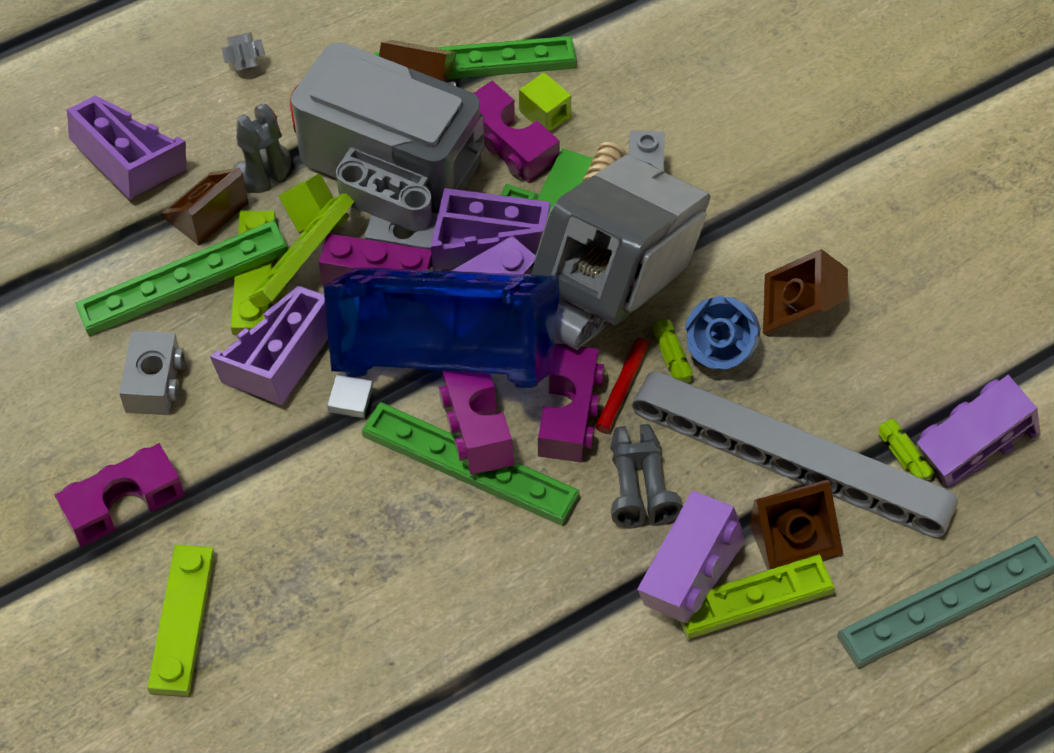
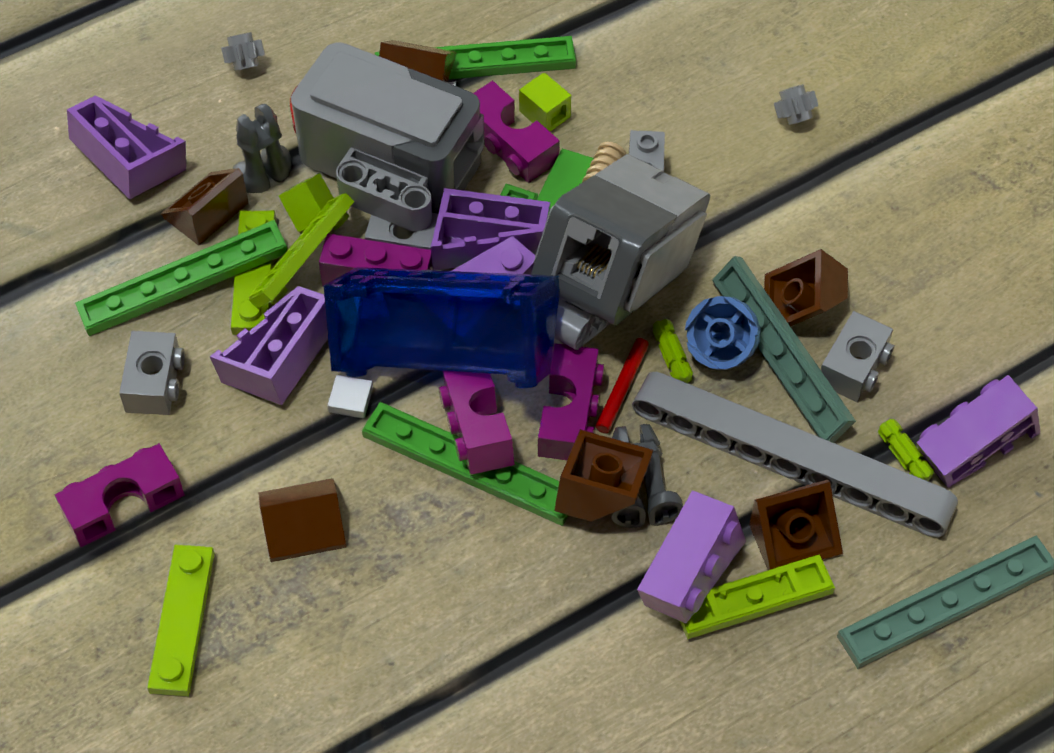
none -> reddish brown slope [258,478,347,562]
none -> reddish brown slope [554,429,653,522]
none -> sand green tile [712,256,856,443]
none -> light grey gear [774,84,819,125]
none -> light grey brick [821,311,895,402]

